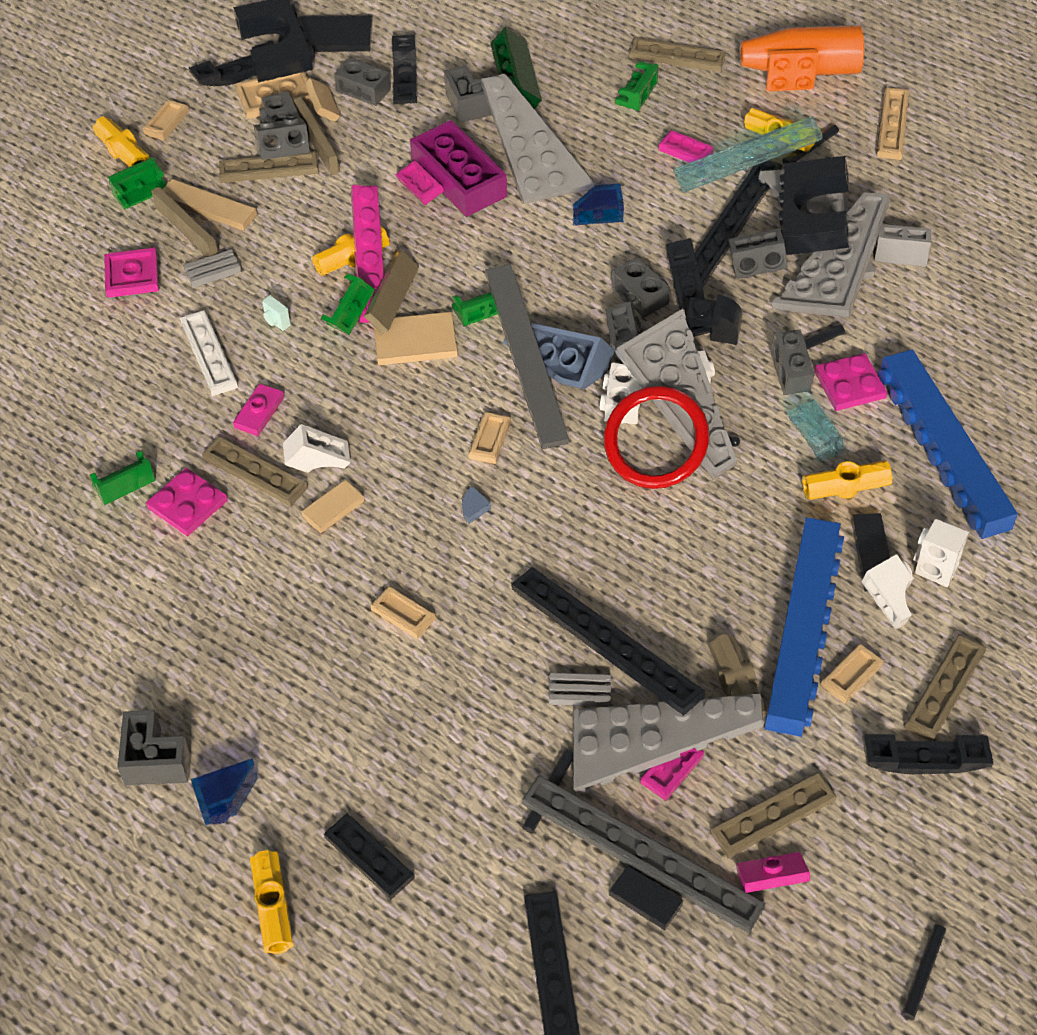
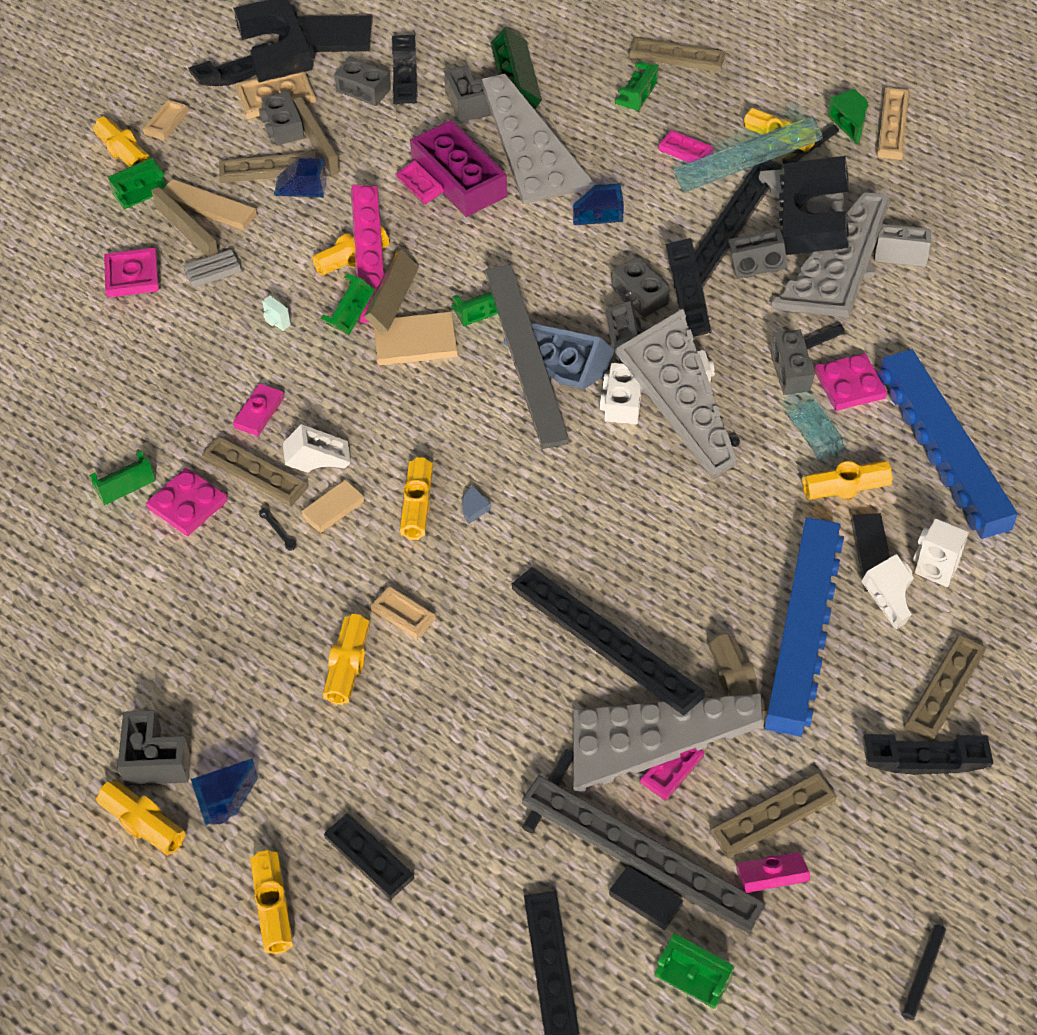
white tile [180,310,238,396] -> none
dark grey brick [253,116,310,160] -> none
tan tile [305,78,340,121] -> none
tan tile [469,412,511,464] -> none
light grey tile [549,673,611,707] -> none
red wedge [604,386,709,489] -> none
black brick [686,294,743,345] -> none
orange piece [740,25,864,91] -> none
tan tile [821,643,884,703] -> none
none -> yellow piece [96,780,186,855]
none -> black hinge [259,508,296,551]
none -> clear blue slope [274,158,327,198]
none -> yellow piece [323,614,370,705]
none -> yellow piece [400,457,433,540]
none -> green hinge [654,933,735,1009]
none -> green slope [828,88,868,144]

